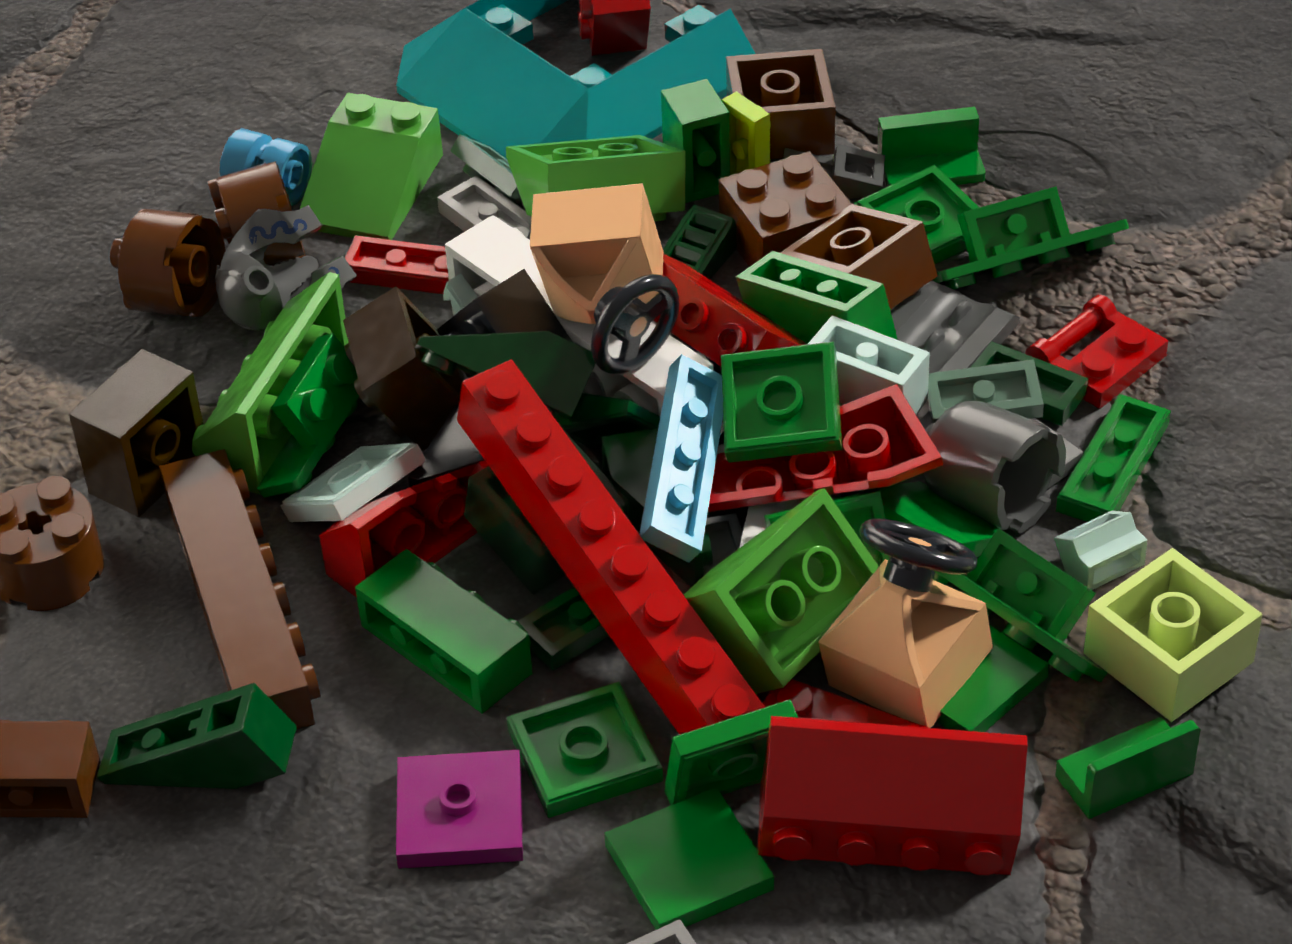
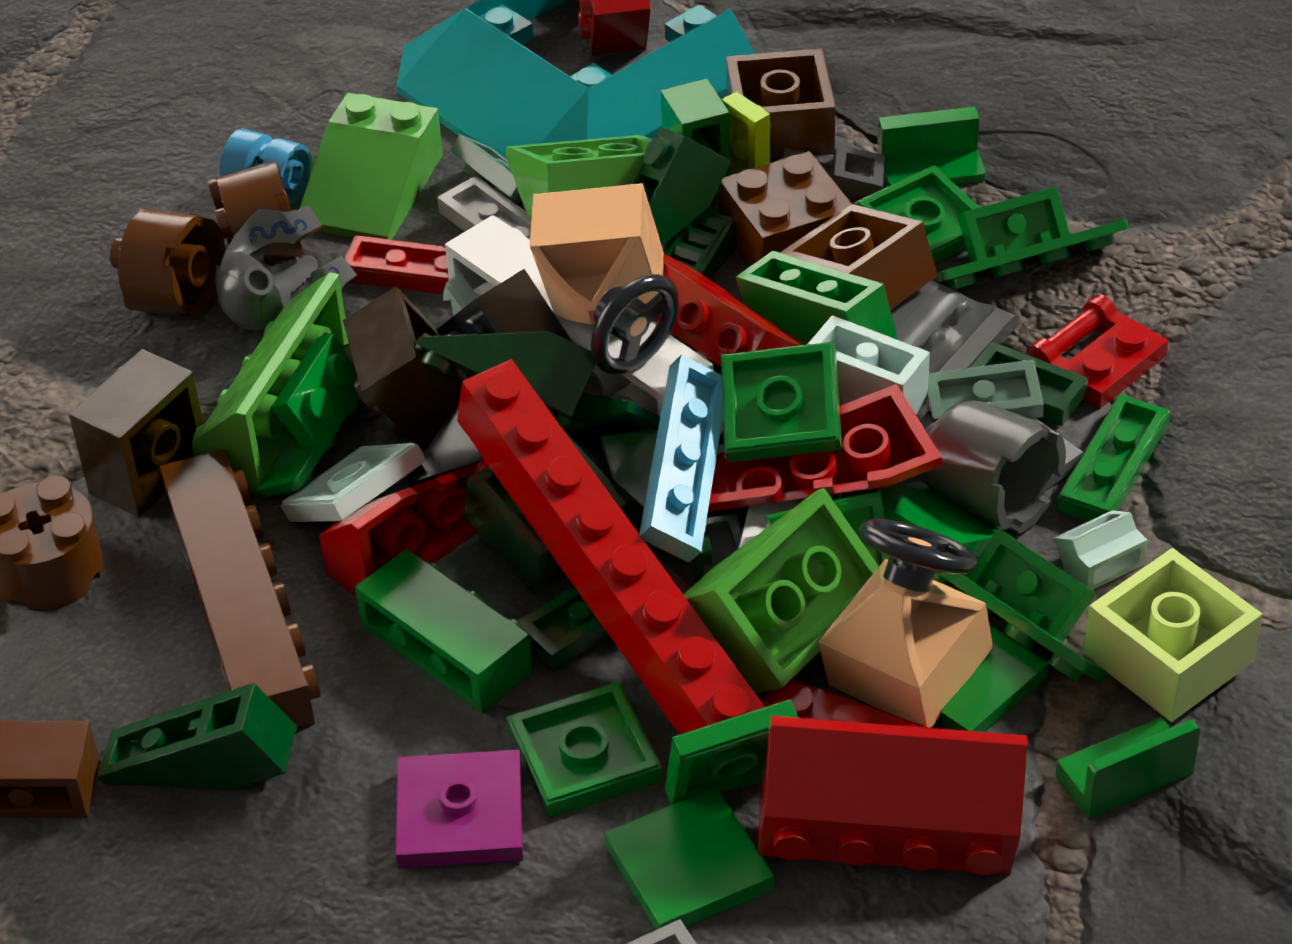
none -> dark green slope [633,127,732,245]

